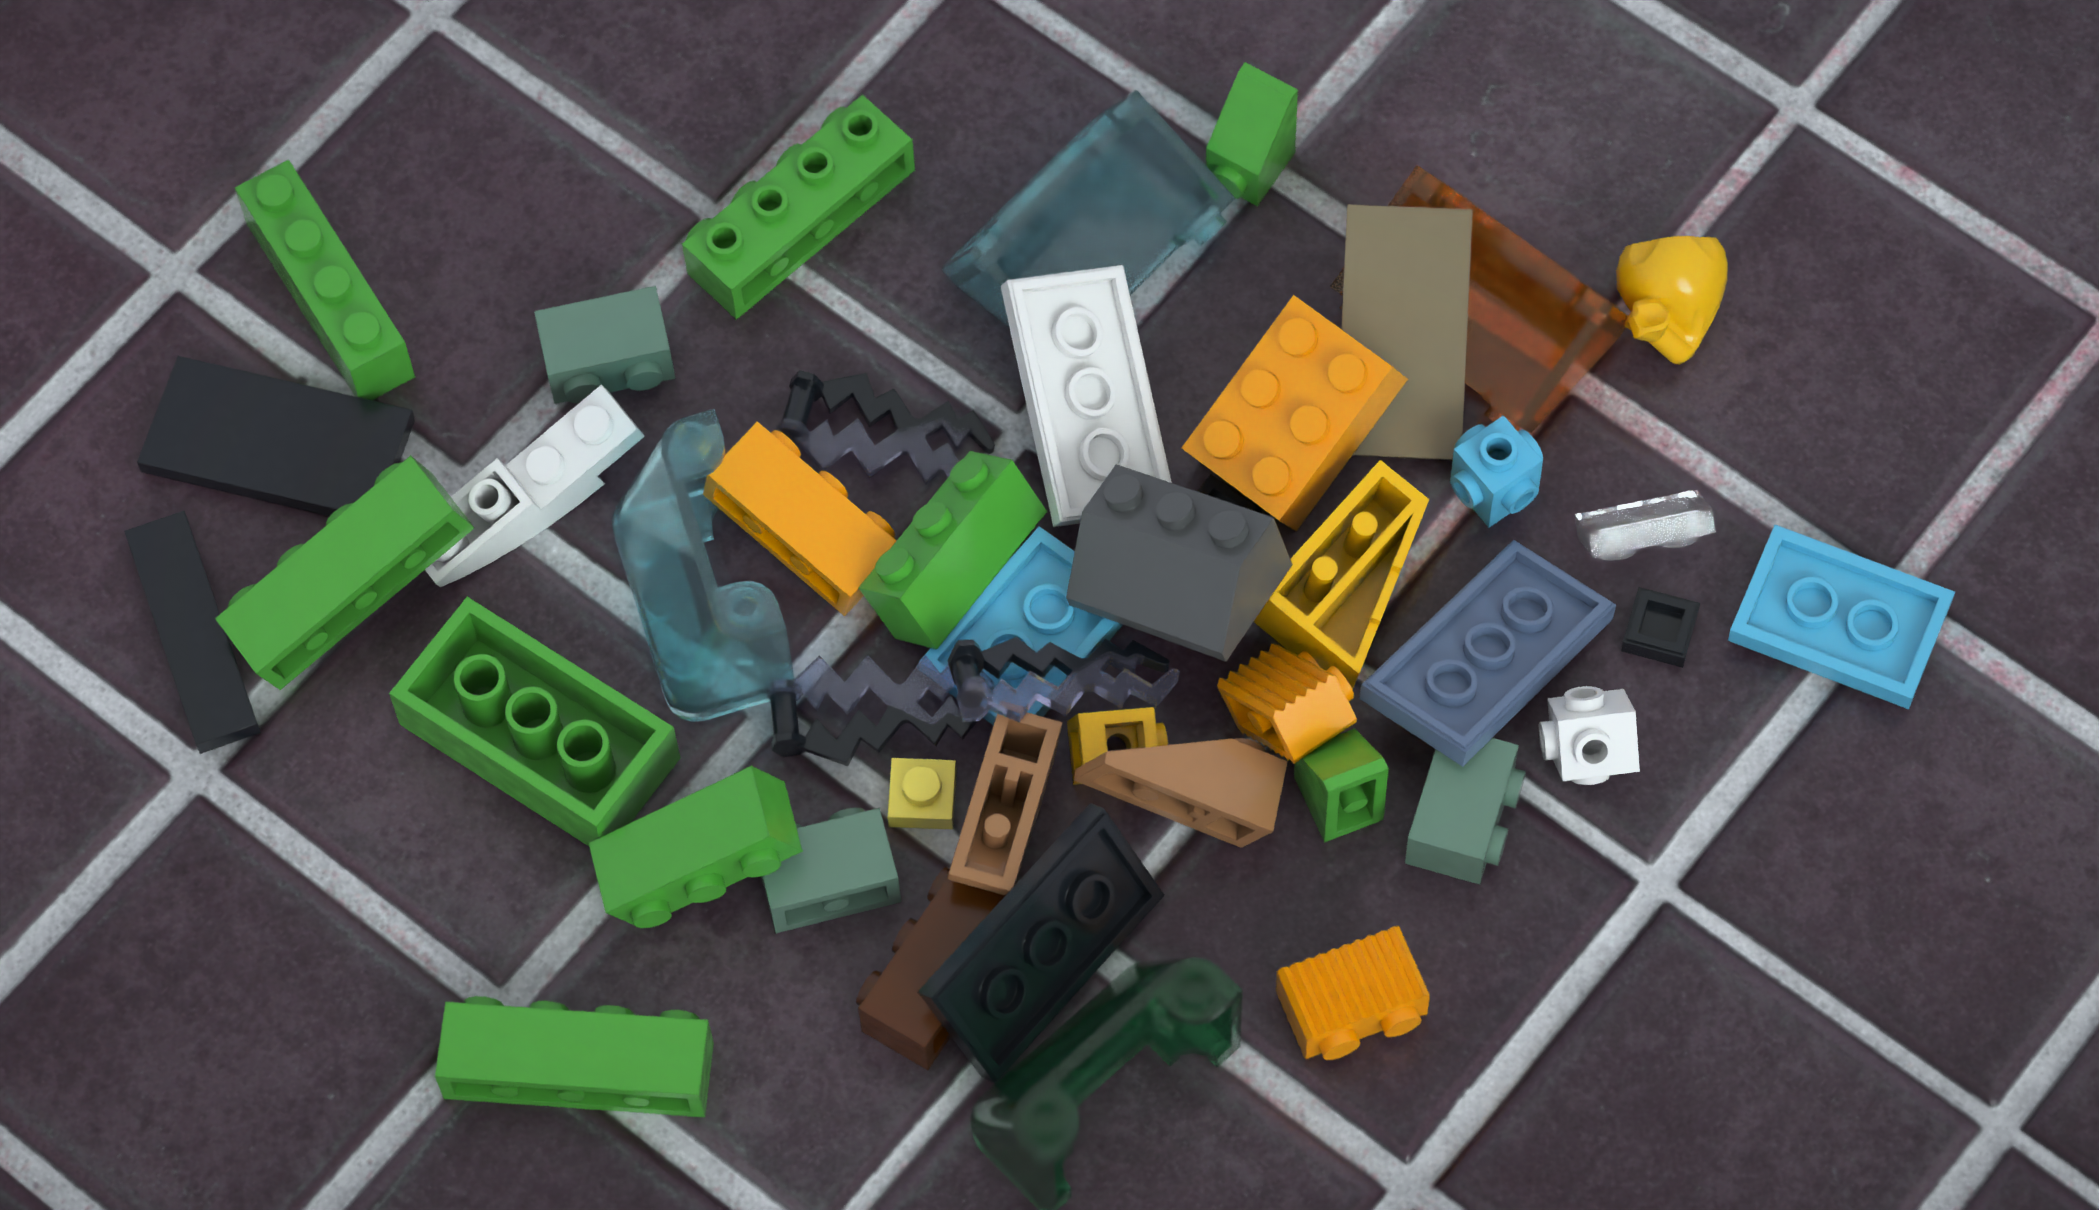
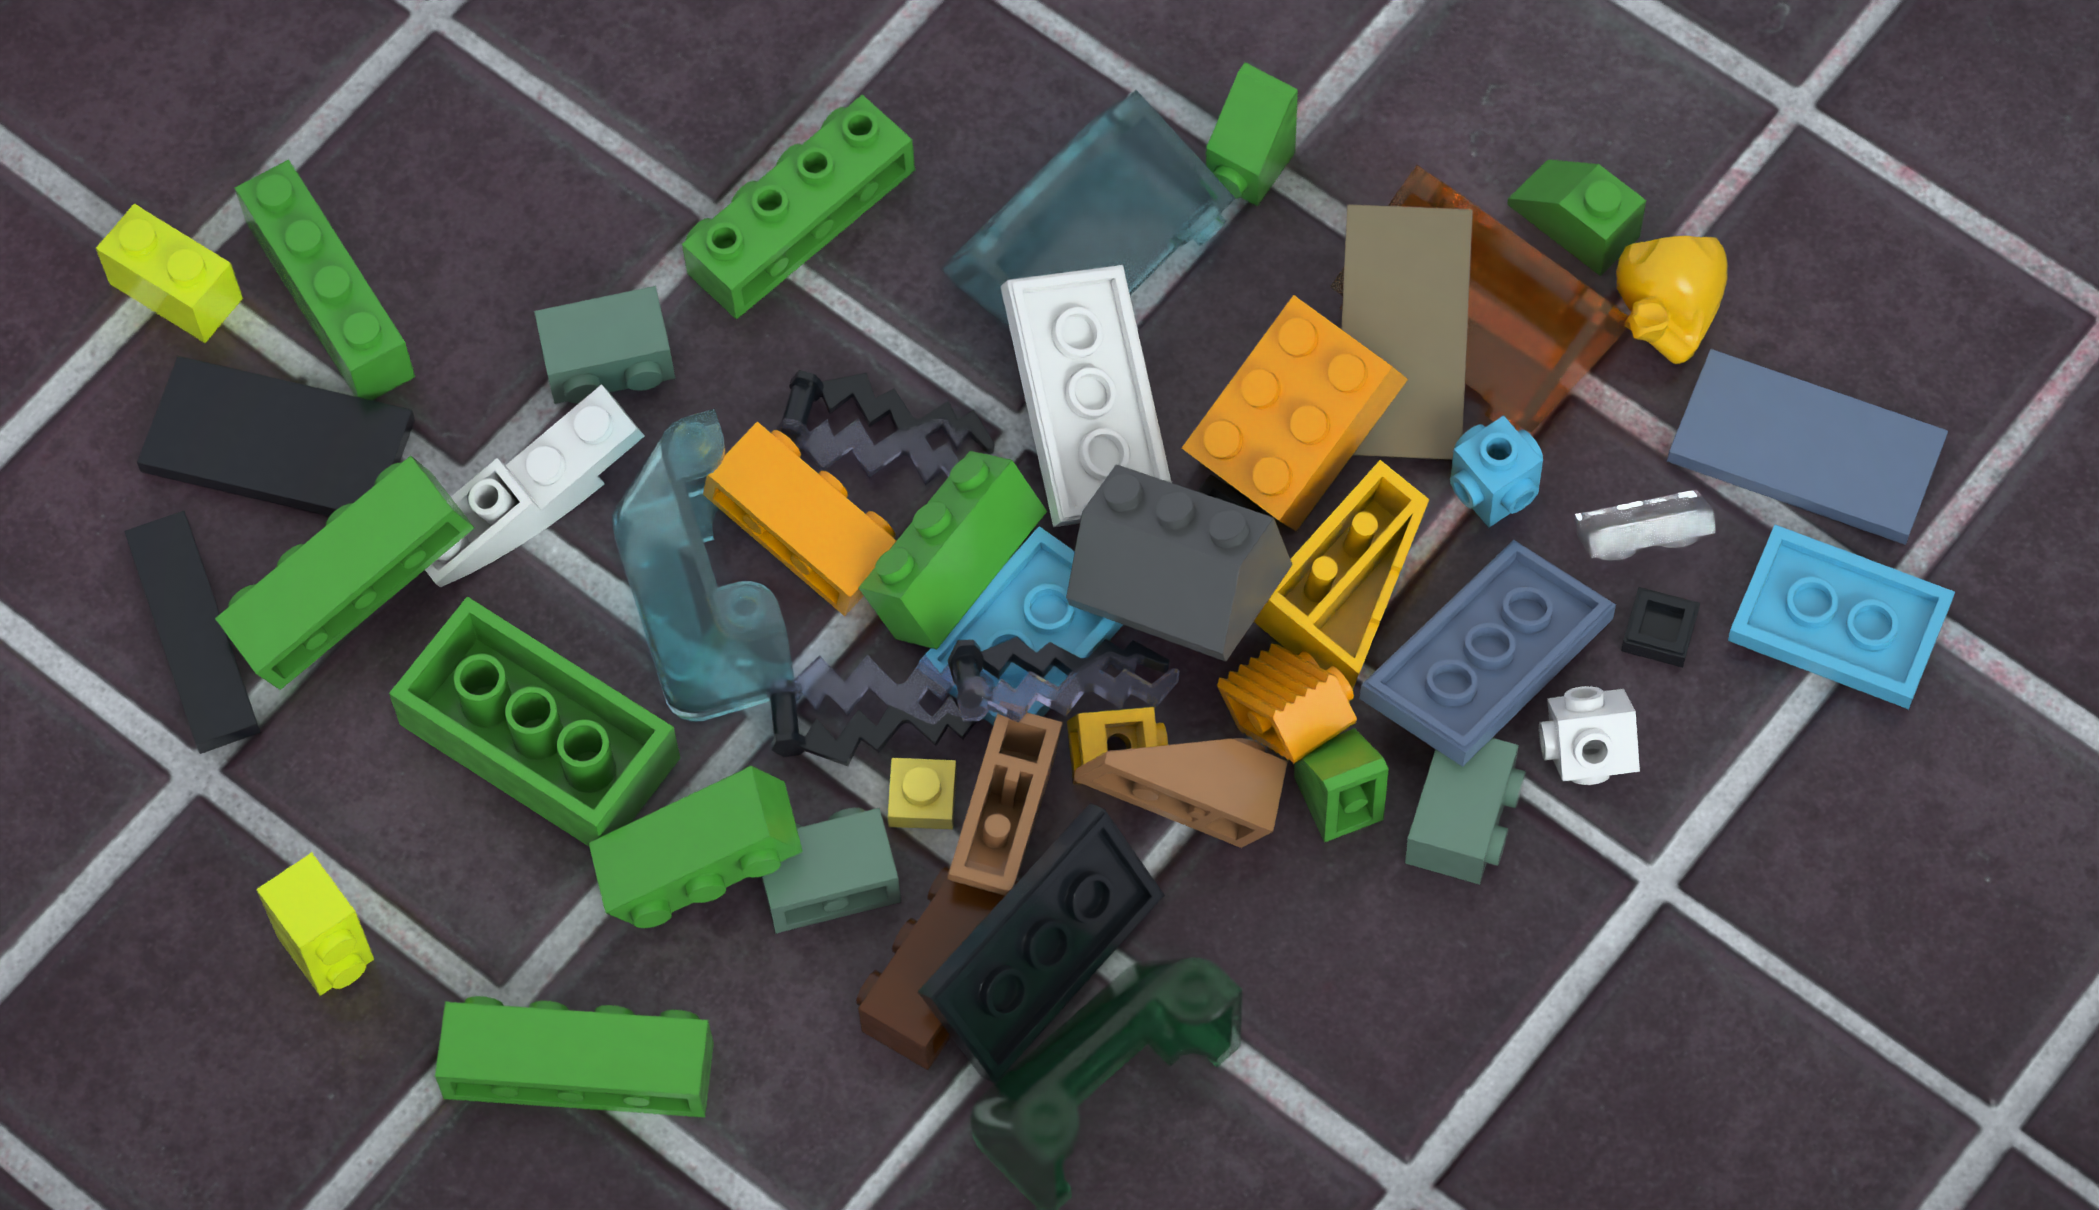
light orange brick [1276,926,1430,1060] -> none
none -> neon yellow brick [96,204,243,343]
none -> neon yellow brick [256,852,374,996]
none -> bright green slope [1507,159,1646,276]
none -> sand blue tile [1667,349,1948,545]

